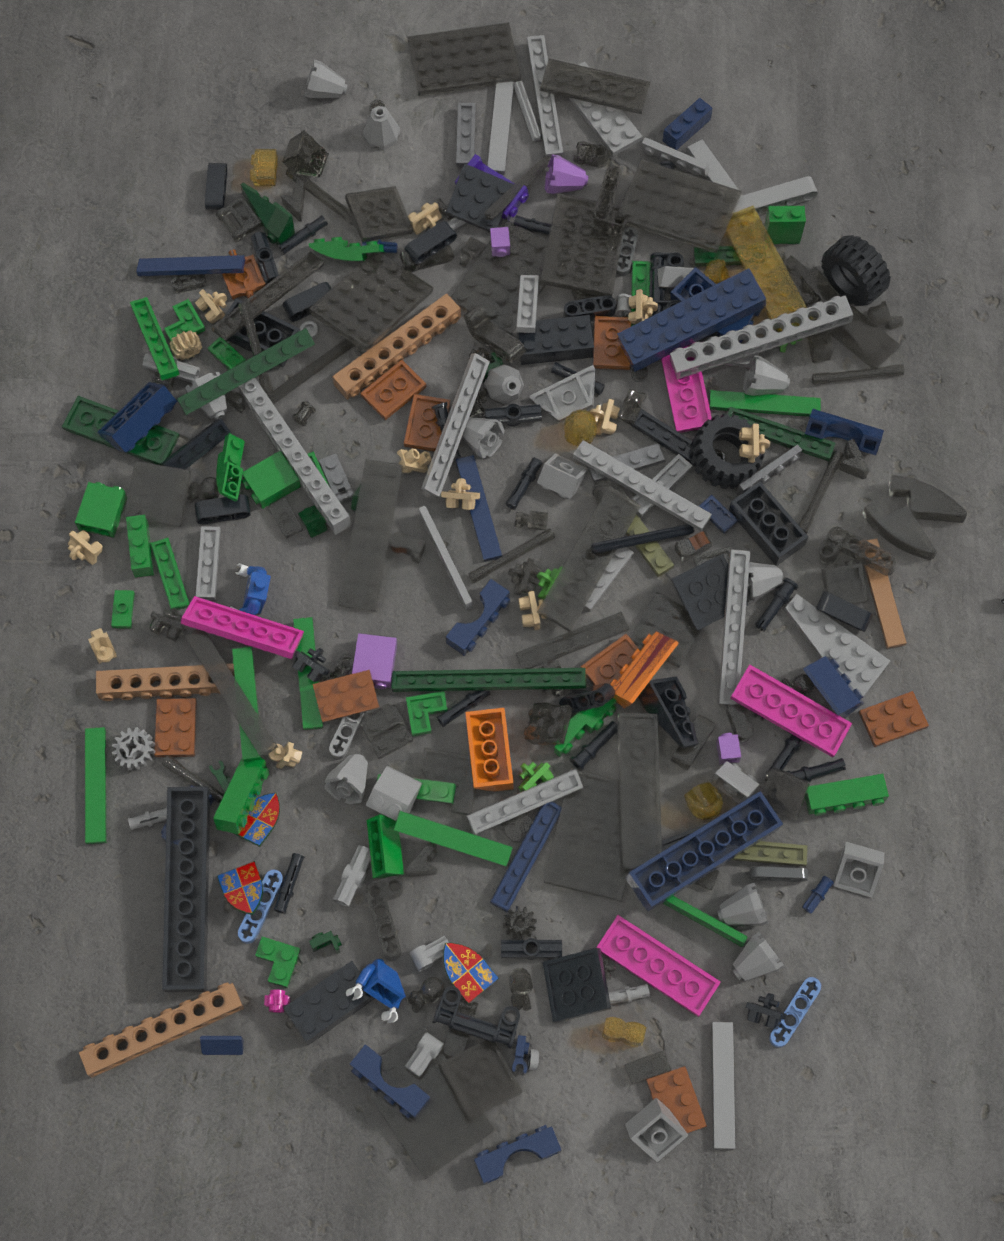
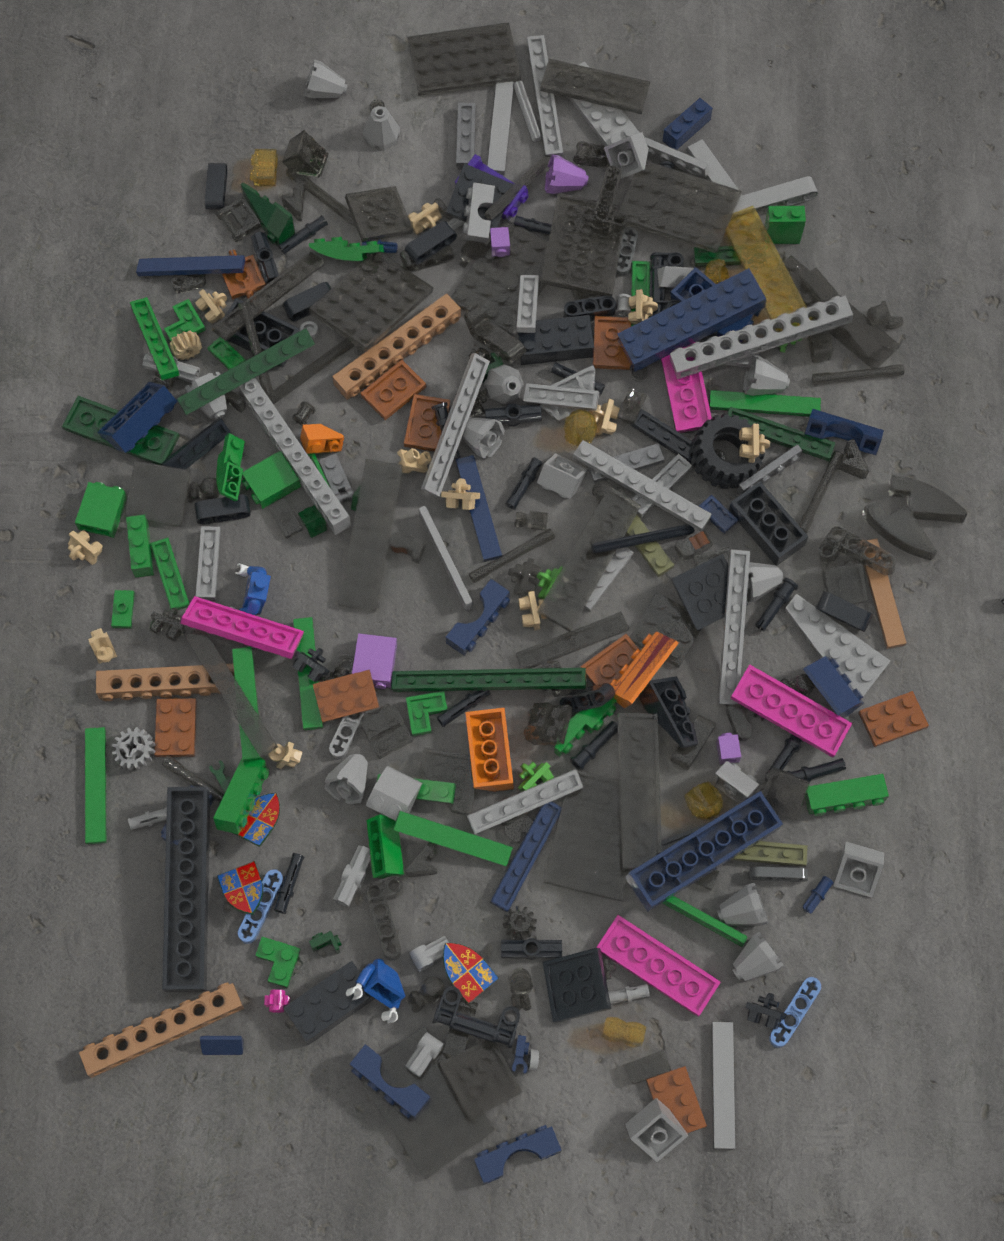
black tyre [821,235,891,306] -> none
none -> orange slope [300,424,344,454]
none -> light grey arch [462,183,495,243]
none -> light grey plate [523,383,599,411]
none -> light grey slope [604,132,648,181]

